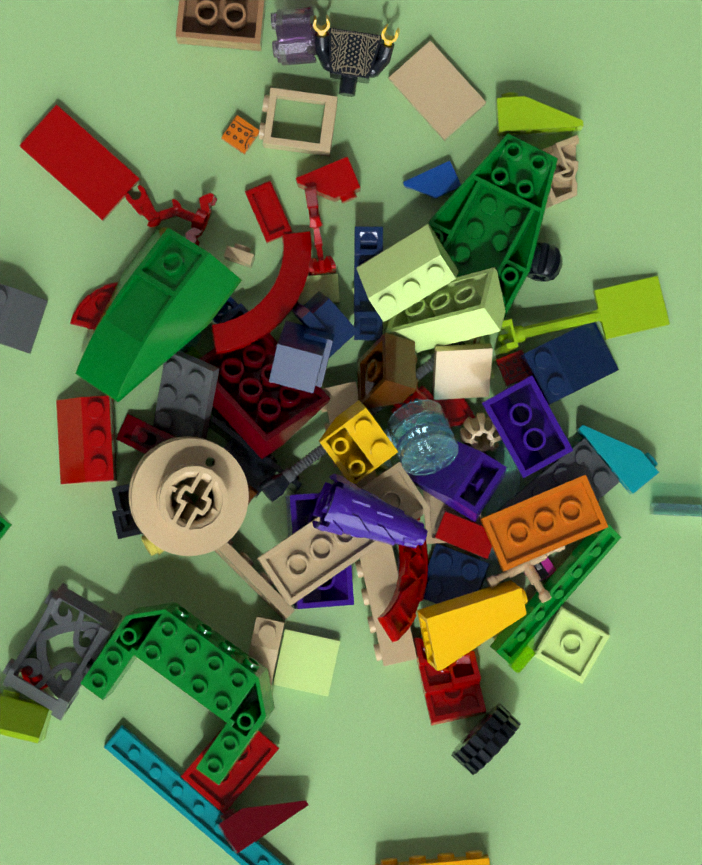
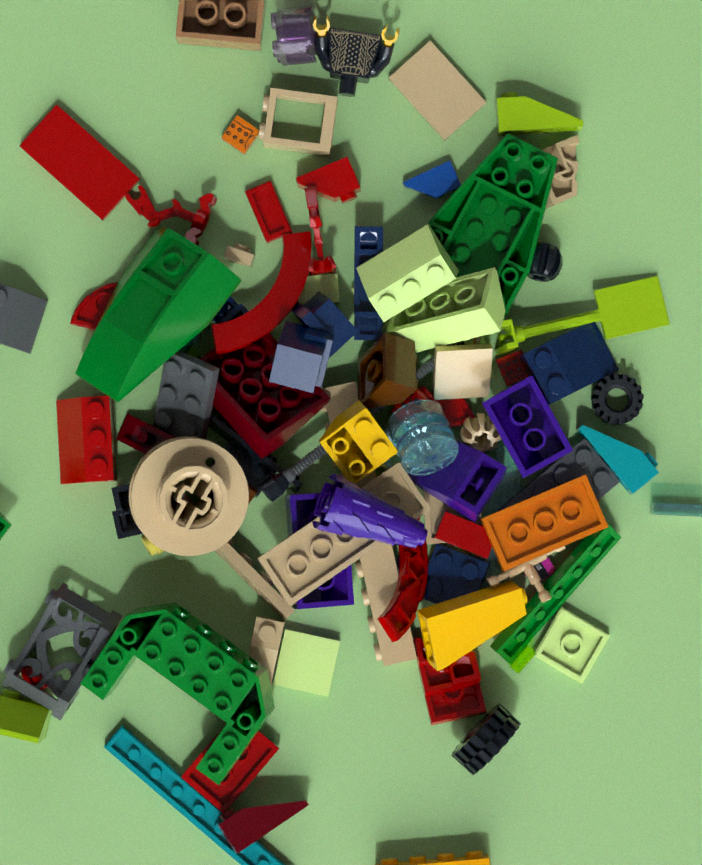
none -> black tyre [591,373,644,425]

